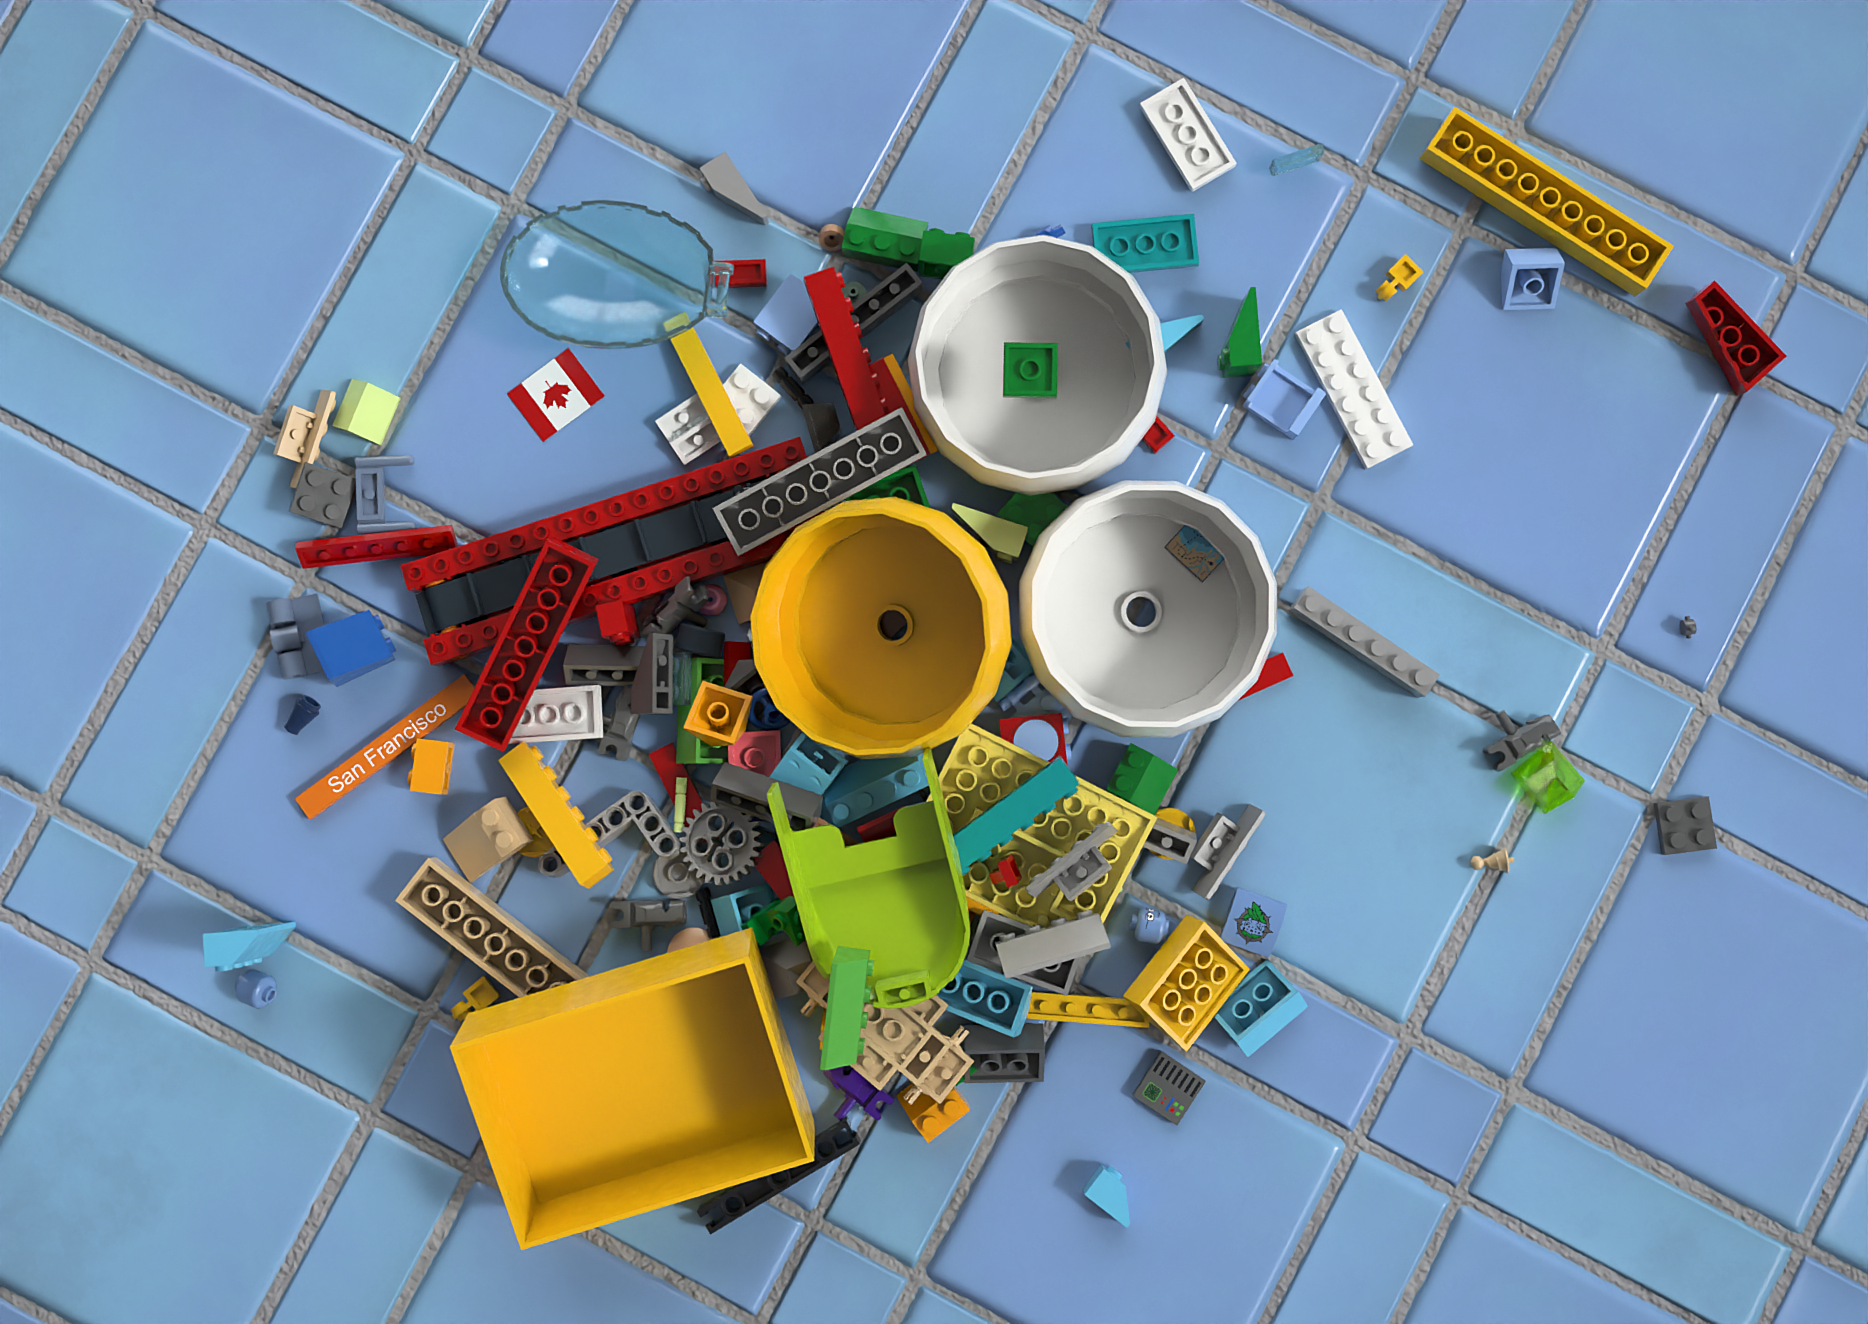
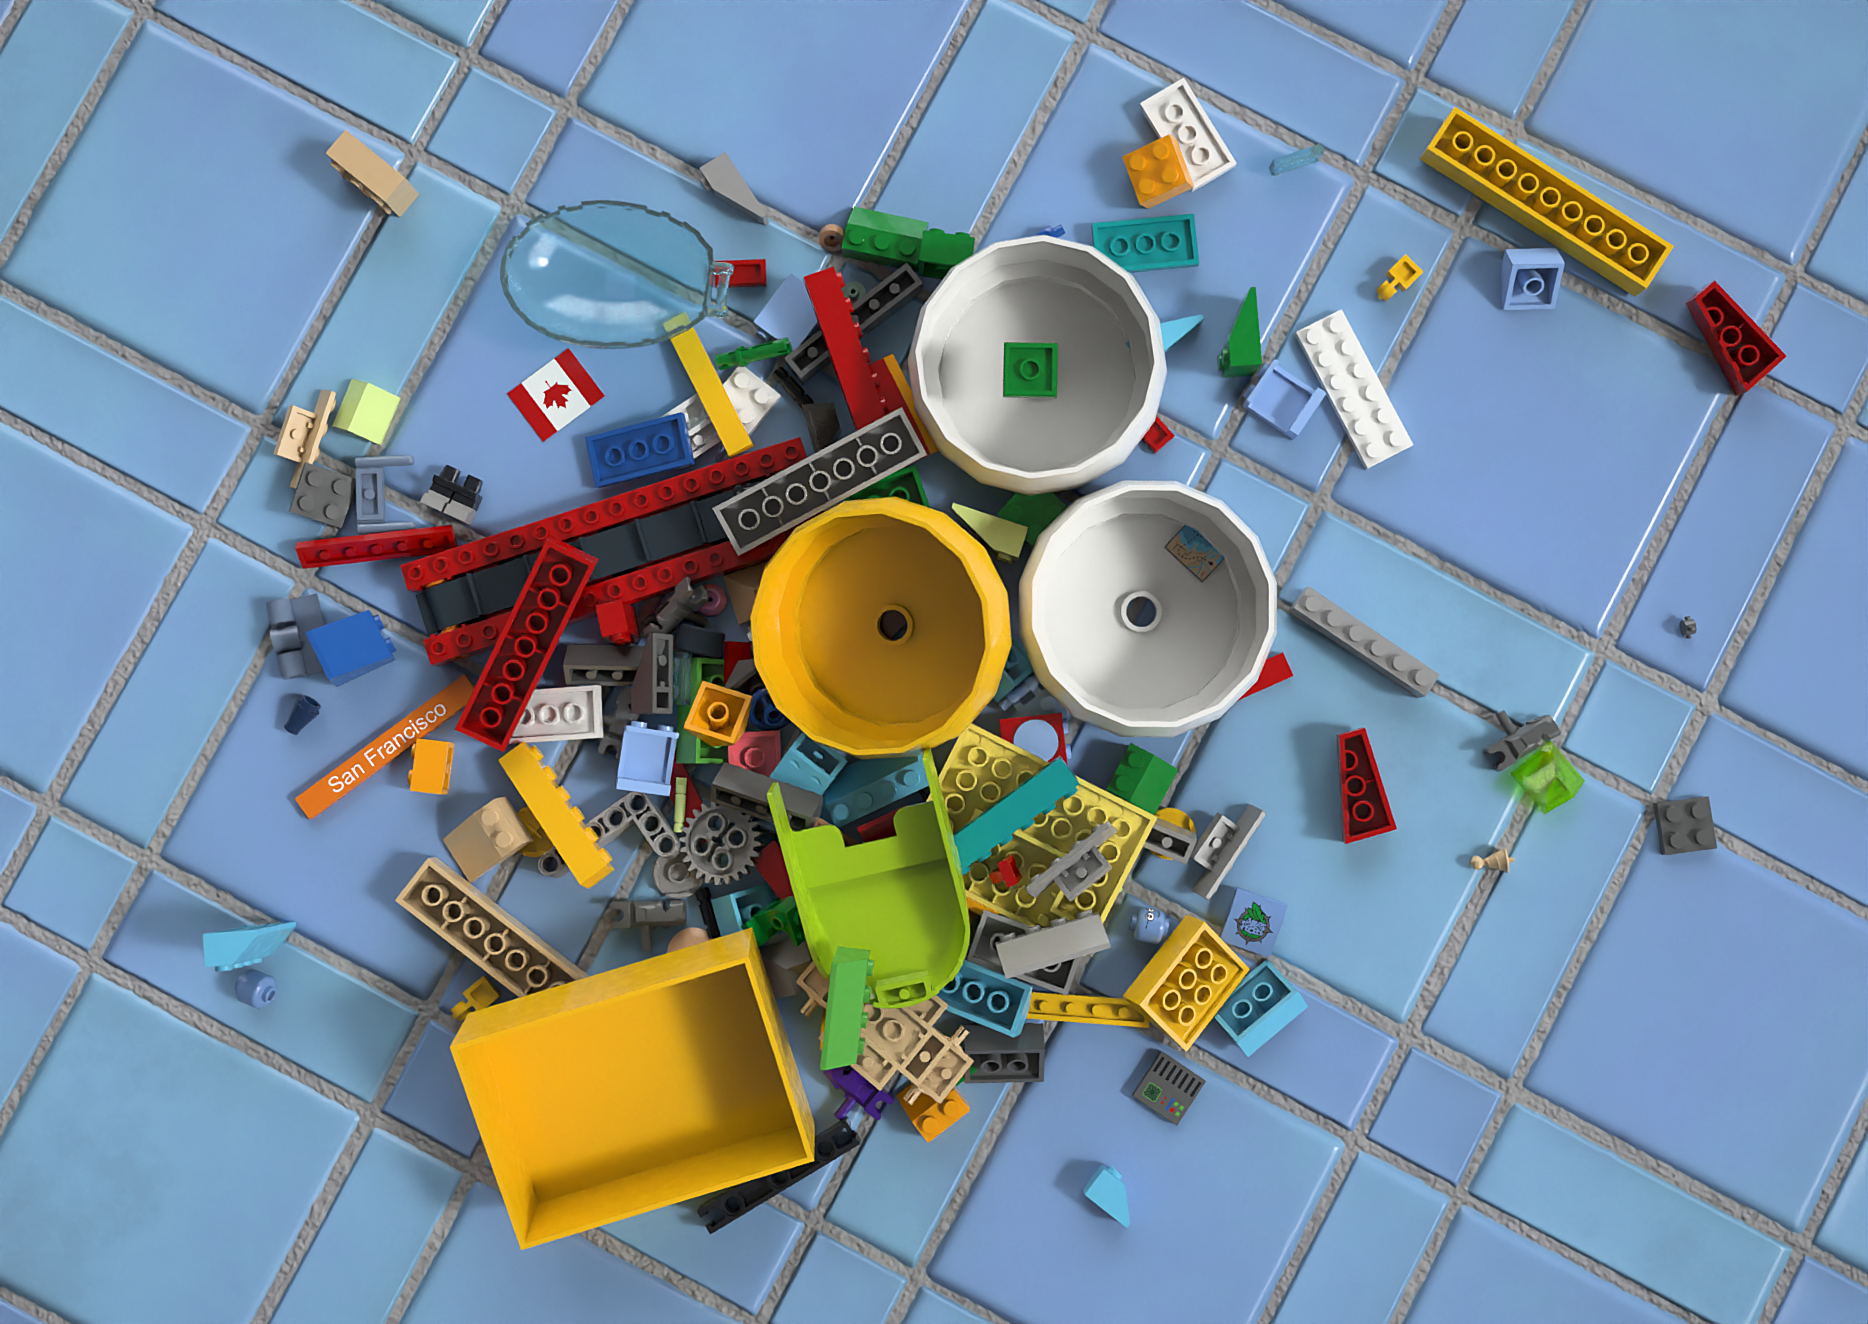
none -> tan brick [326,130,420,217]
none -> black hips [420,464,483,526]
none -> blue plate [585,412,695,488]
none -> light blue panel [615,721,679,796]
none -> green pin [715,337,792,370]
none -> light orange brick [1122,134,1194,209]
none -> red wedge [1337,727,1397,844]

